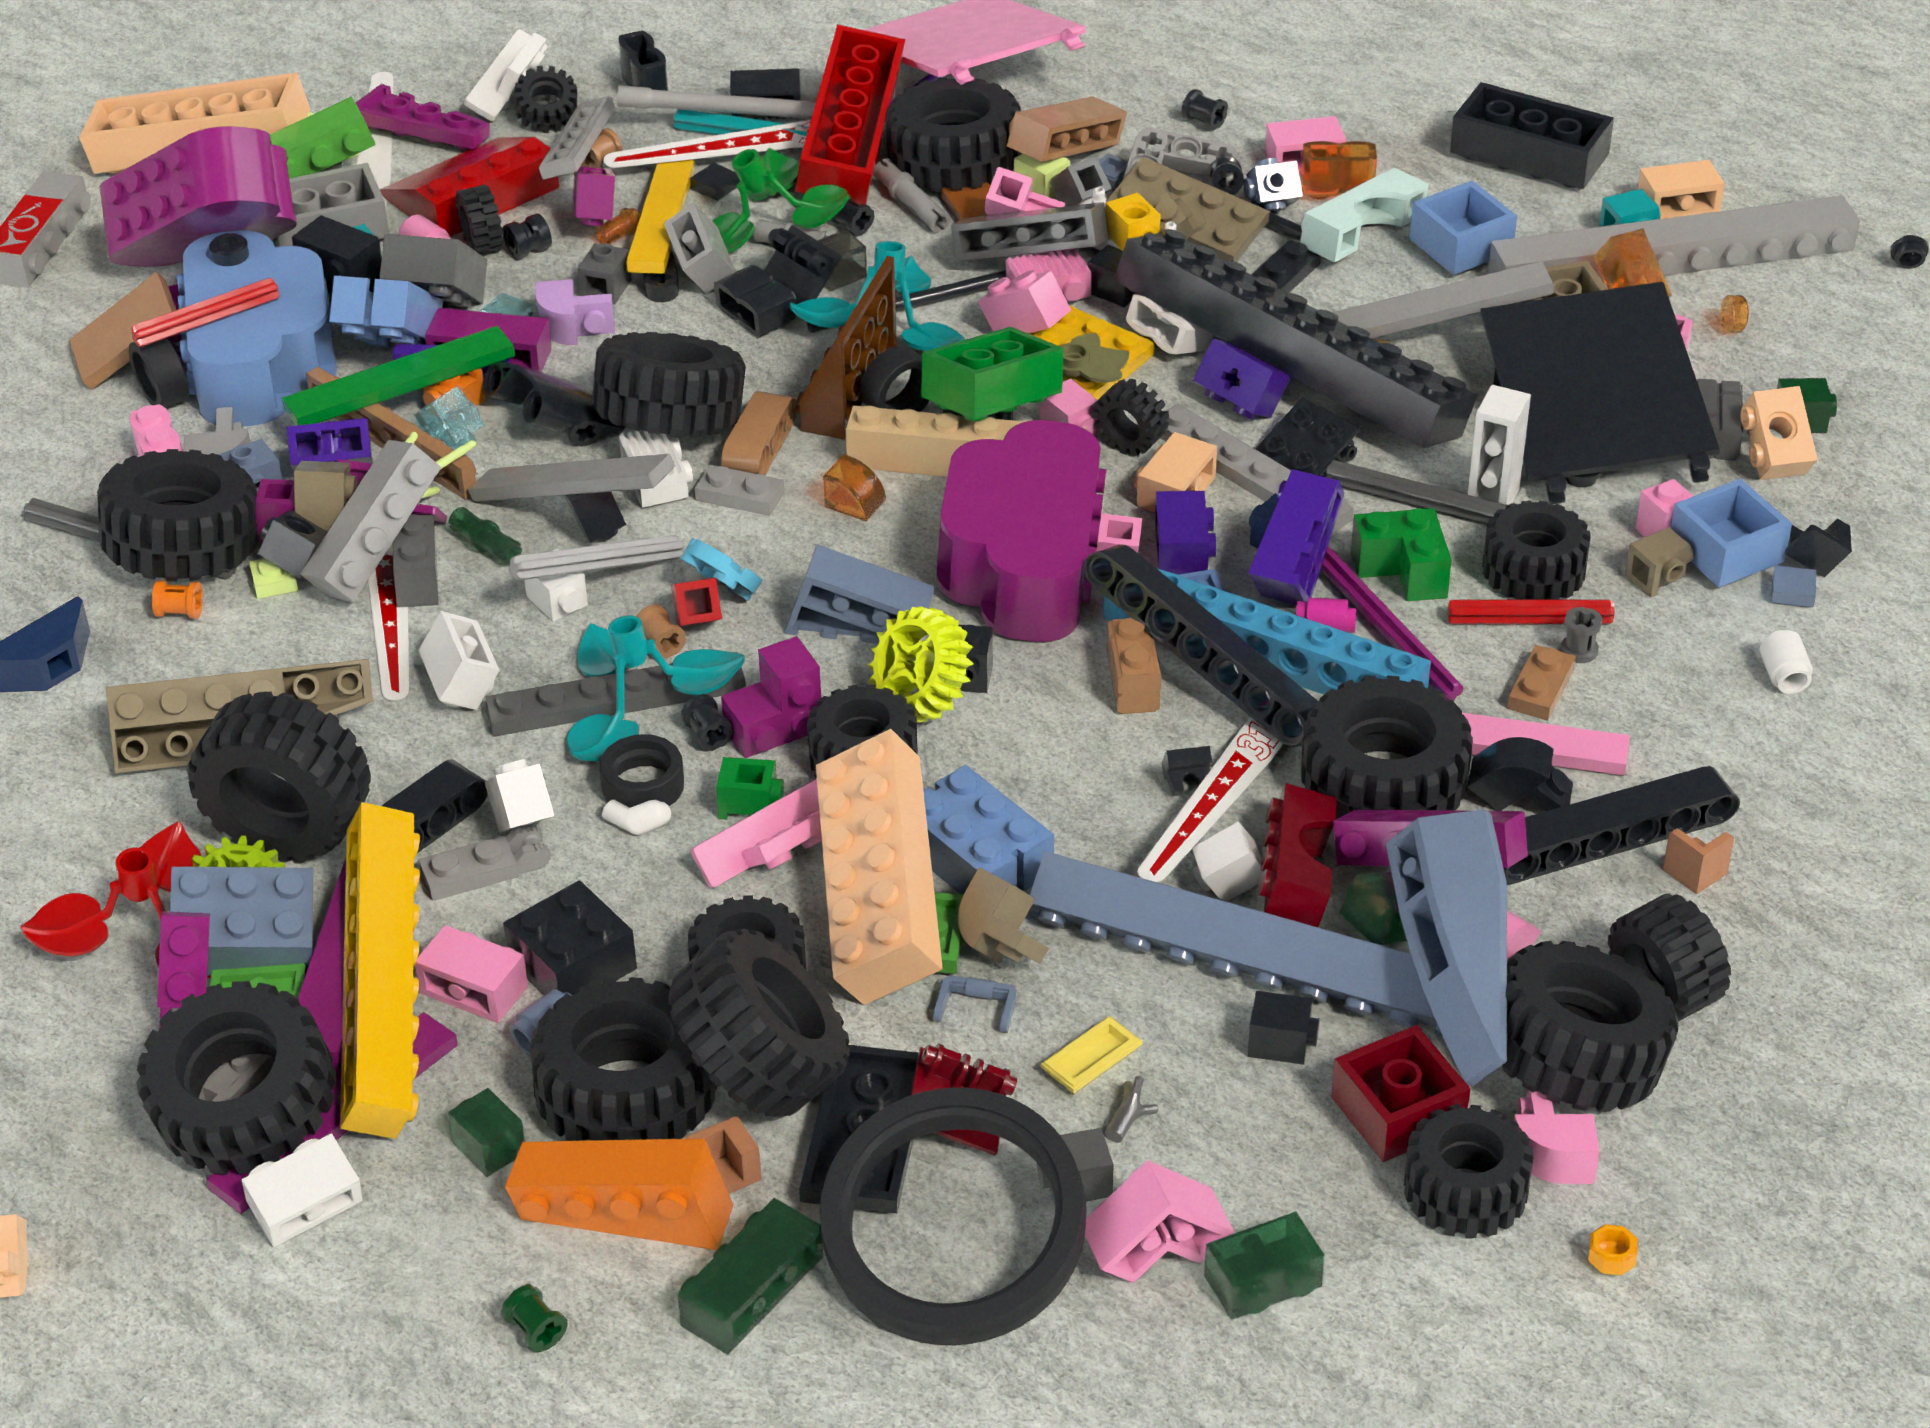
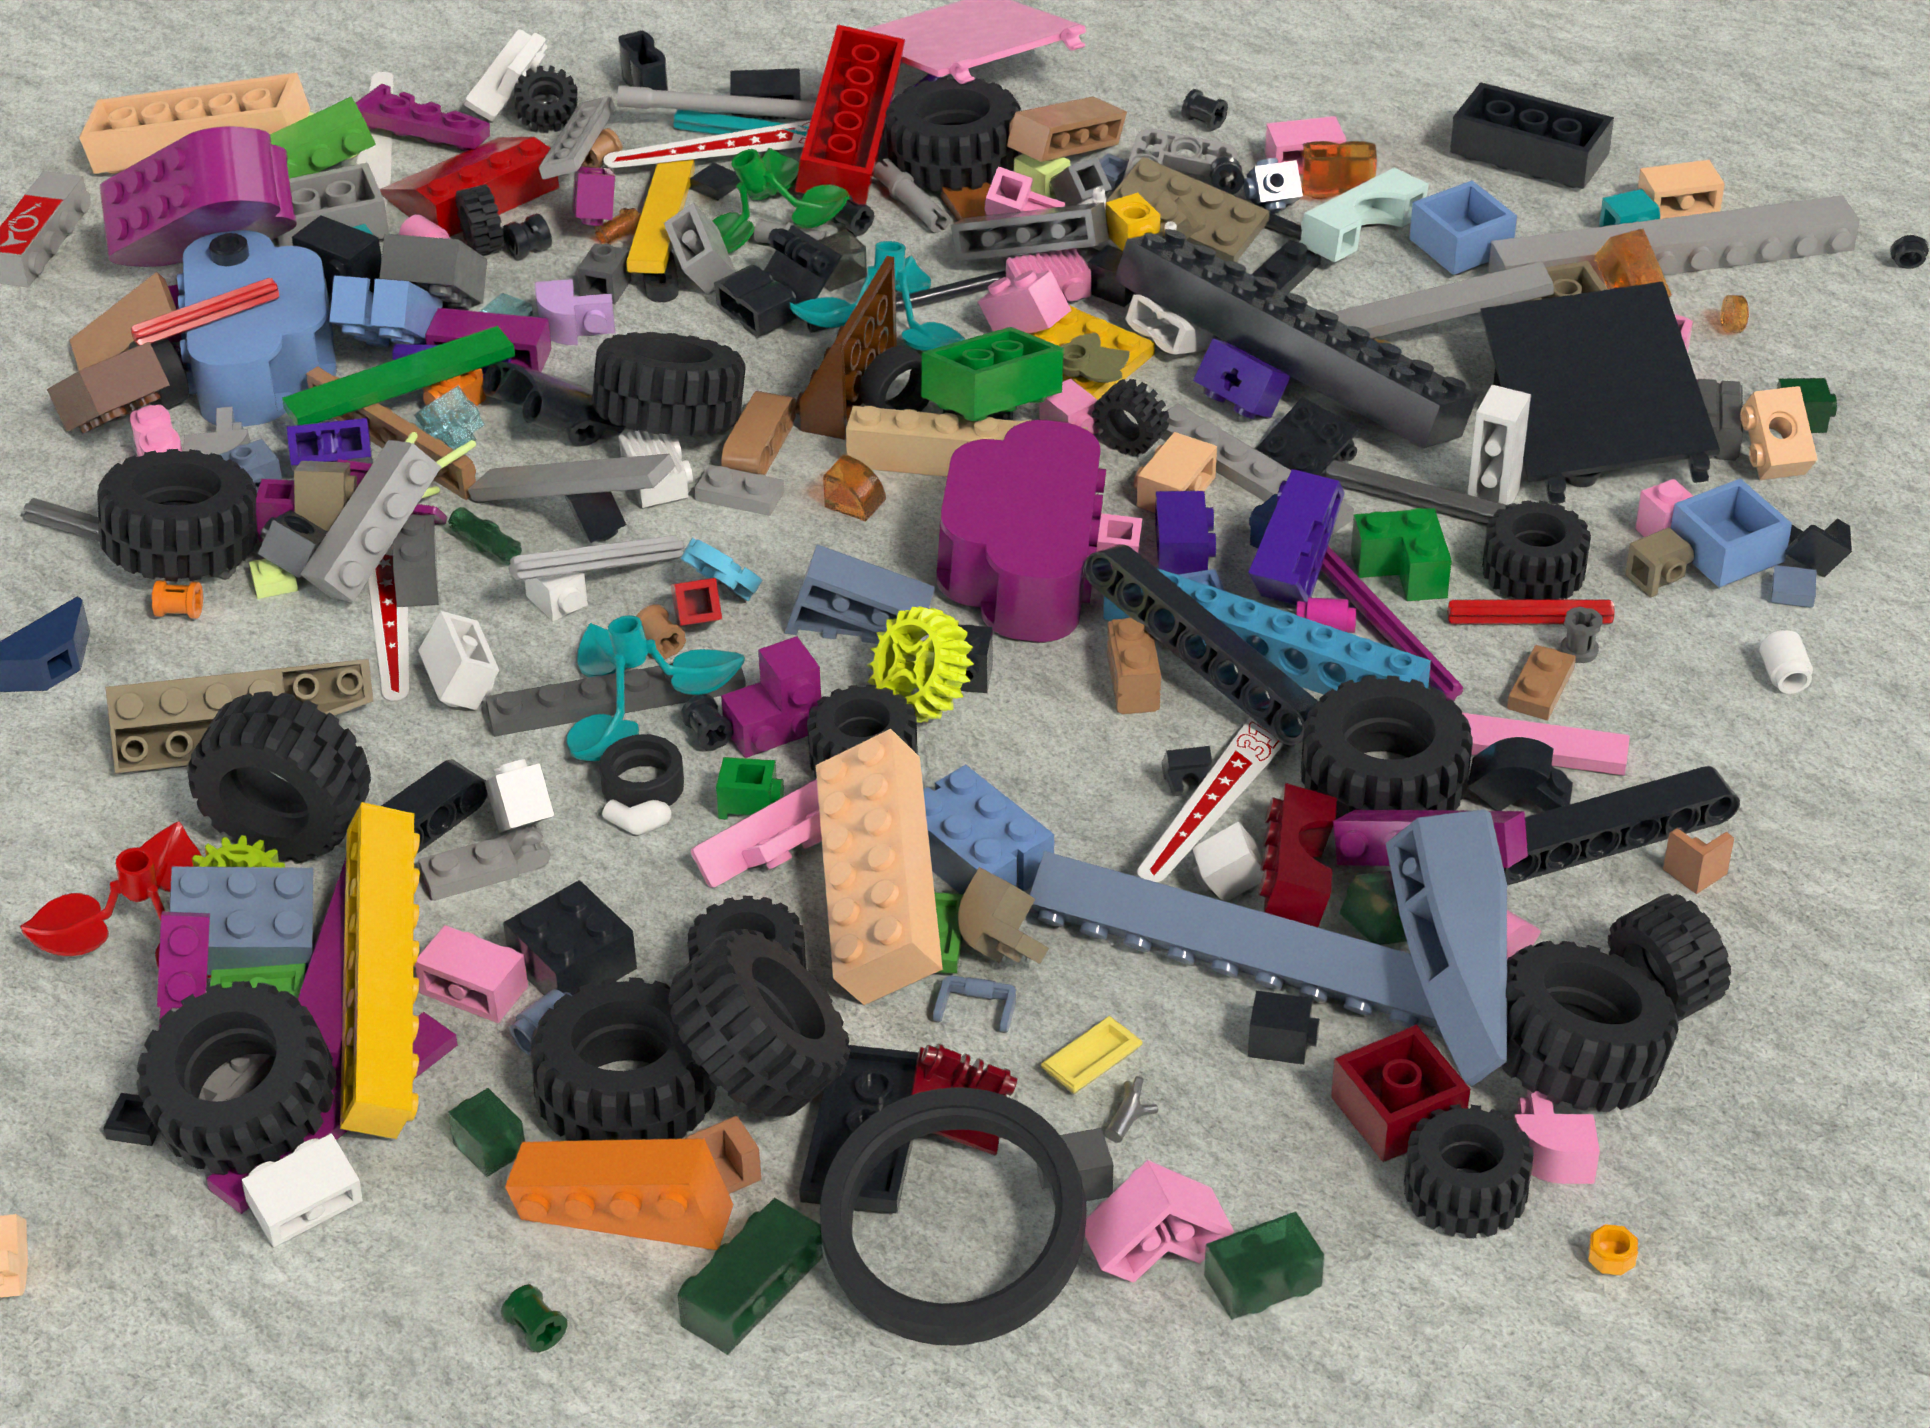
none -> brick [47,342,170,434]
none -> black tile [103,1093,158,1146]

